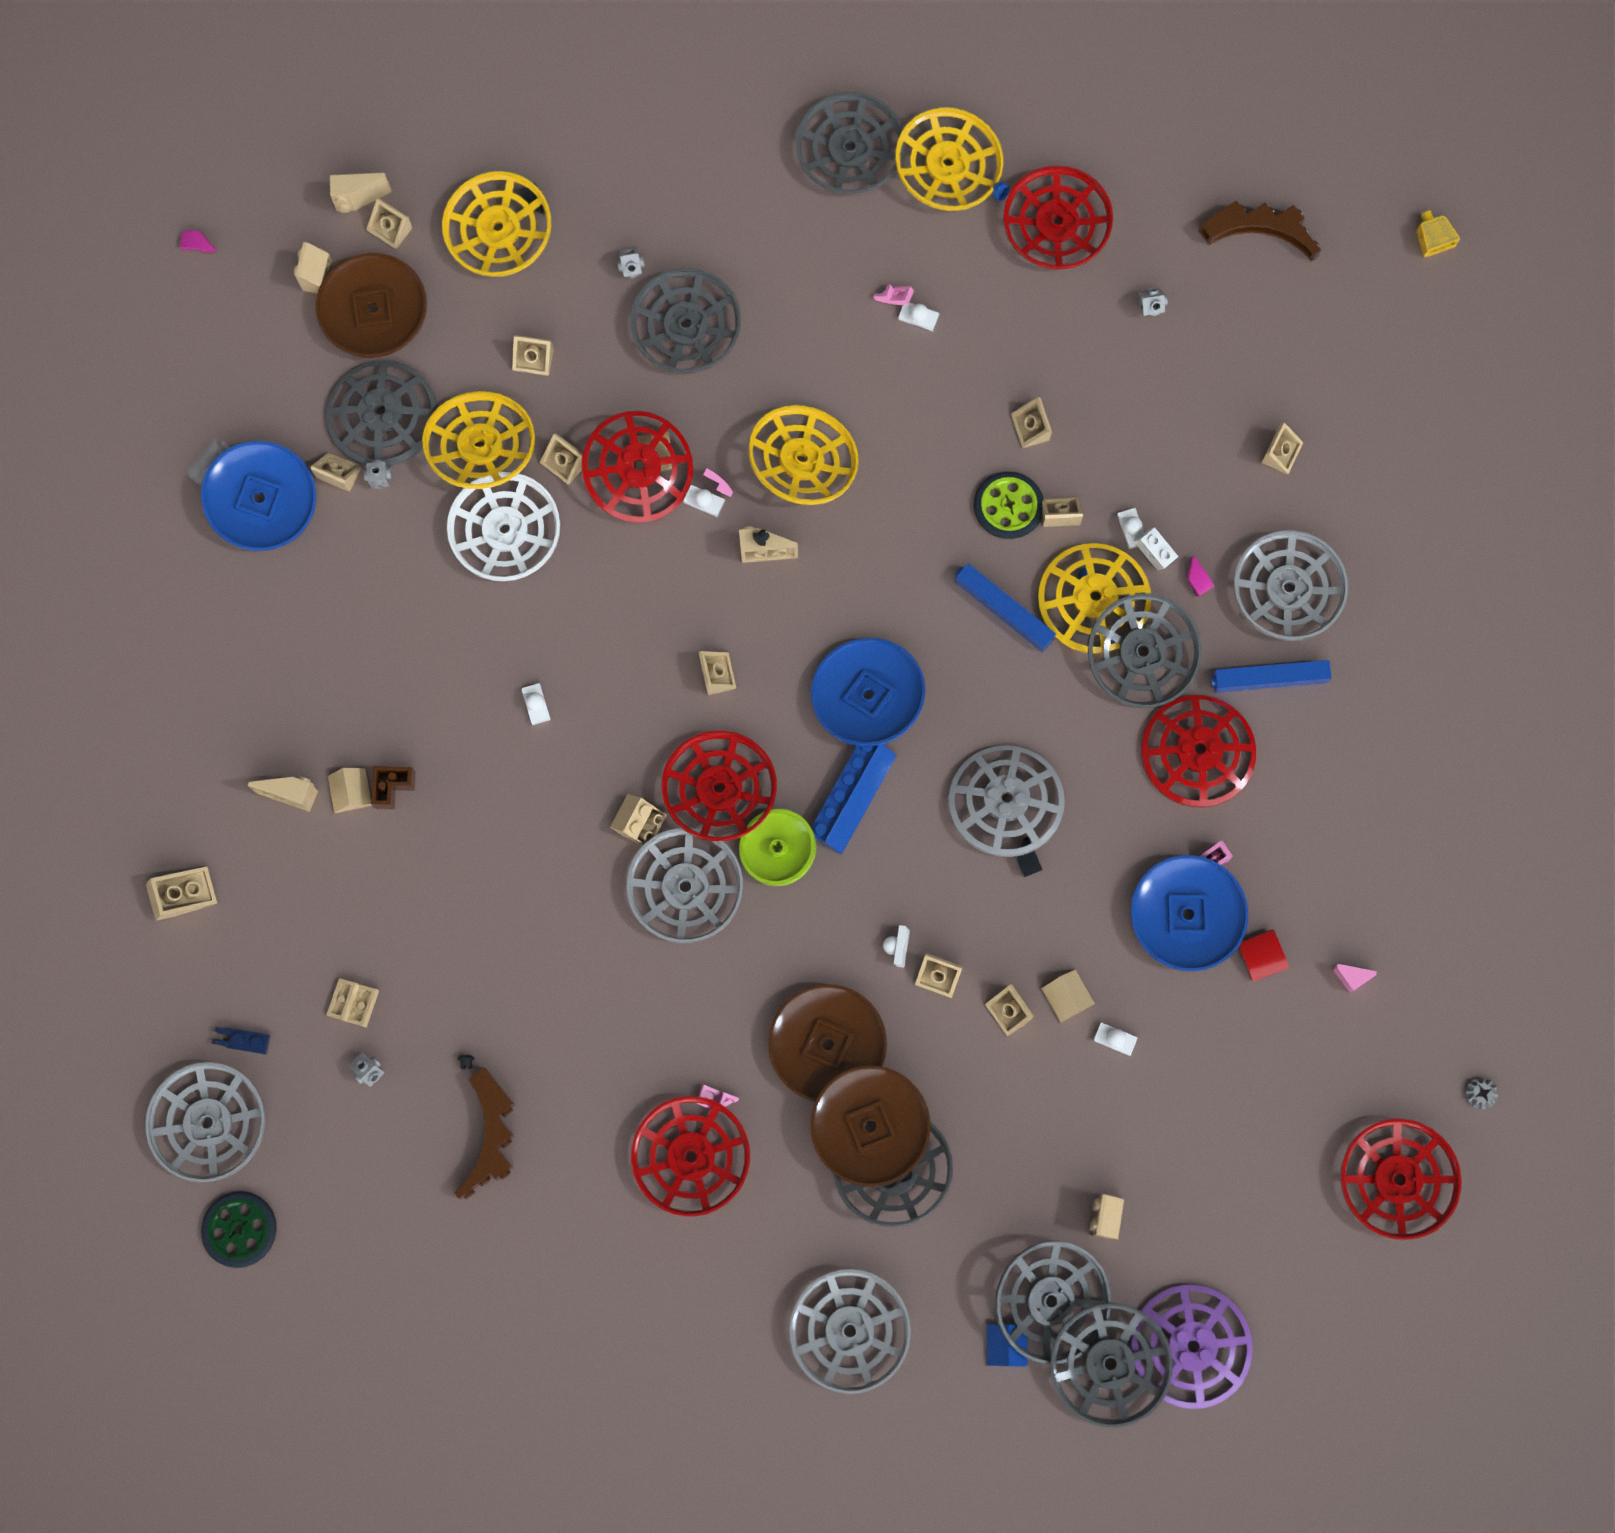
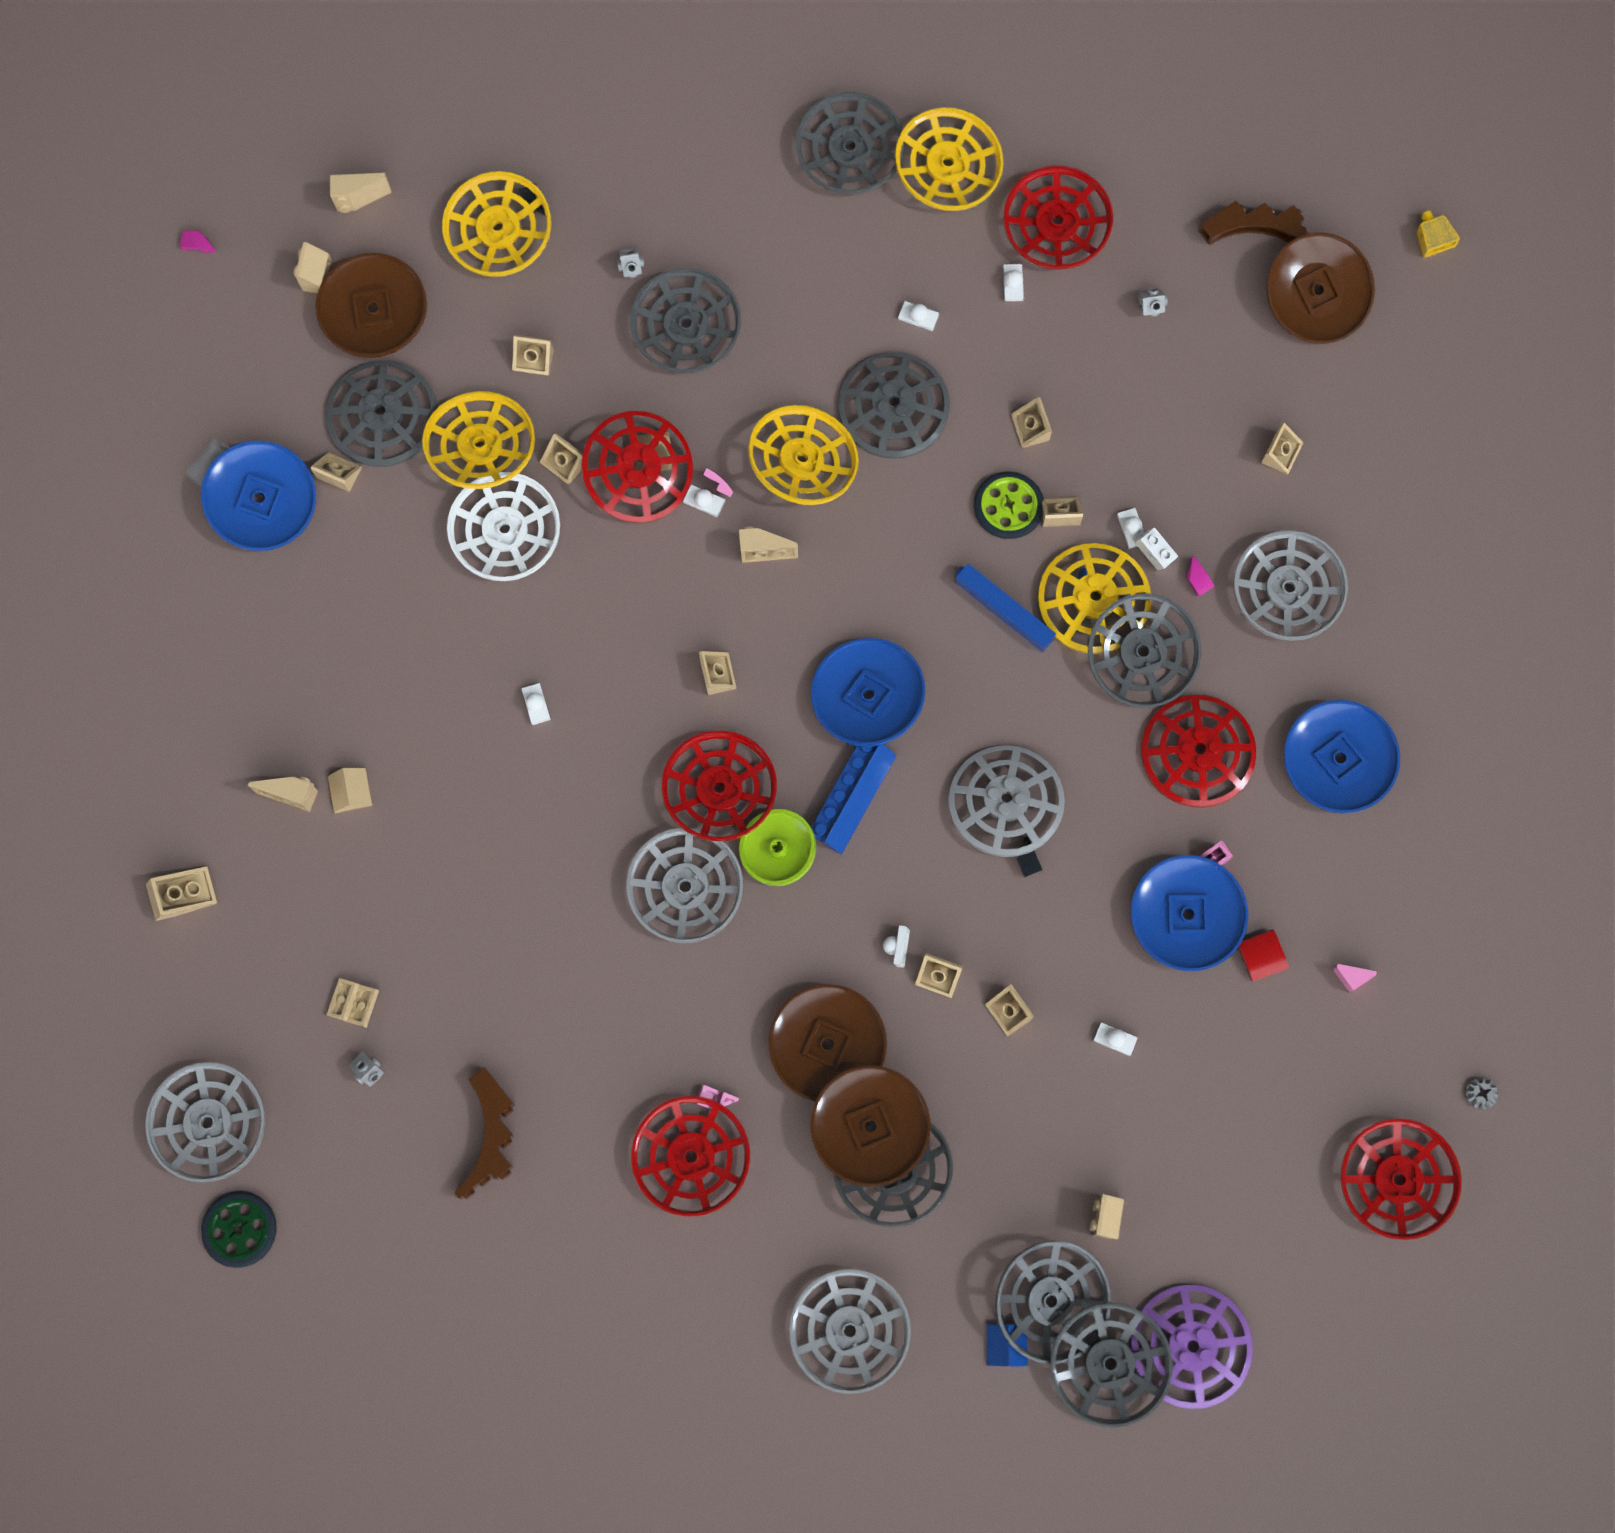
dark blue hinge [212,1027,270,1055] -> none
light grey brick [364,460,392,489] -> none
tan slope [366,198,412,249] -> none
reddish brown brick [371,766,416,809] -> none
black piece [457,1055,475,1070] -> none
tan slope [610,794,667,846] -> none
black piece [753,529,770,546] -> none
bright pink slope [873,284,914,305] -> none
blue tile [992,181,1010,201] -> none
tan slope [1041,970,1095,1023] -> none
blue brick [1210,660,1332,693] -> none
none -> dark grey dish [839,352,950,459]
none -> white tile [1003,264,1023,301]
none -> reddish brown dish [1266,232,1375,344]
none -> blue dish [1284,700,1400,814]

